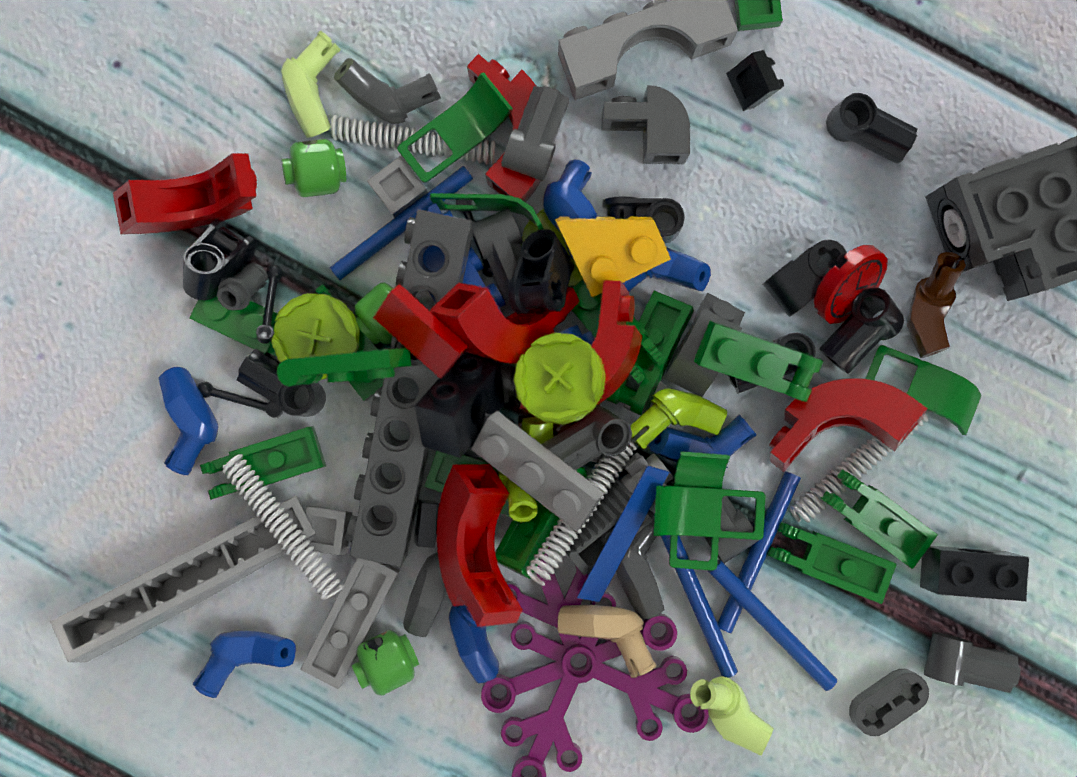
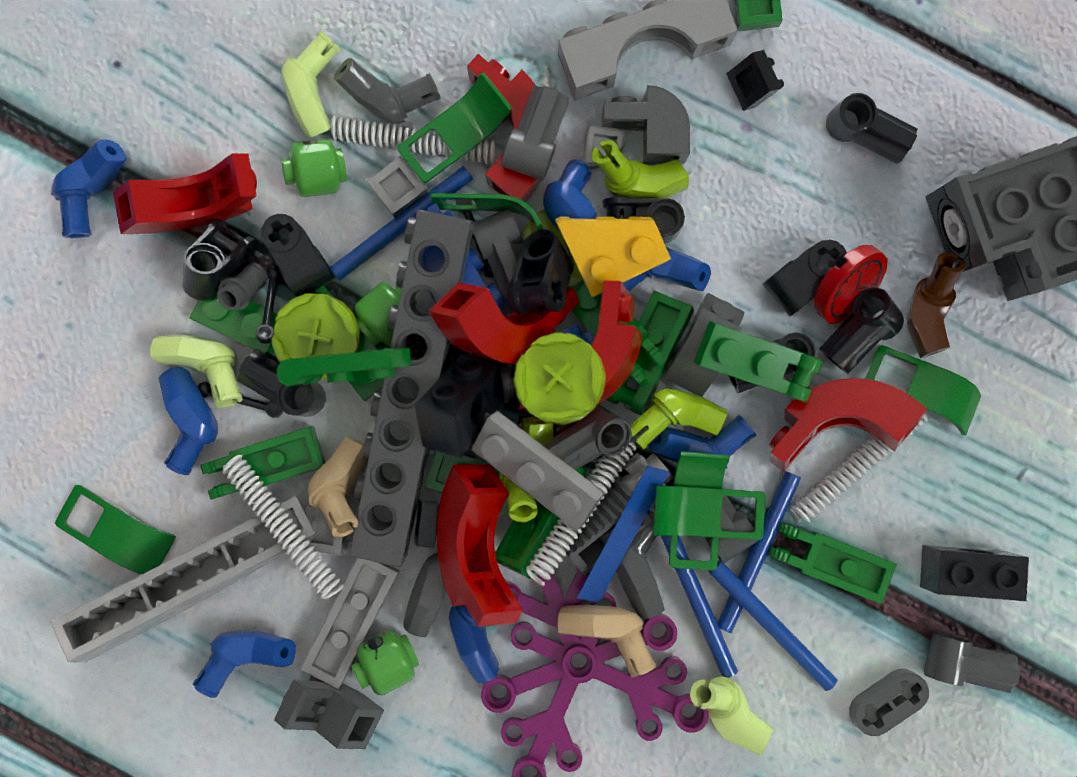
red tile [373,284,468,379] -> none
green hinge [821,469,938,569] -> none
none -> blue arm [51,139,127,238]
none -> green piece [55,485,176,575]
none -> yellowish green arm [150,335,243,408]
none -> black piece [261,214,335,297]
none -> dark grey brick [274,675,384,749]
none -> tan arm [307,436,368,537]
none -> light grey tile [582,125,629,170]
none -> lime arm [592,140,689,198]

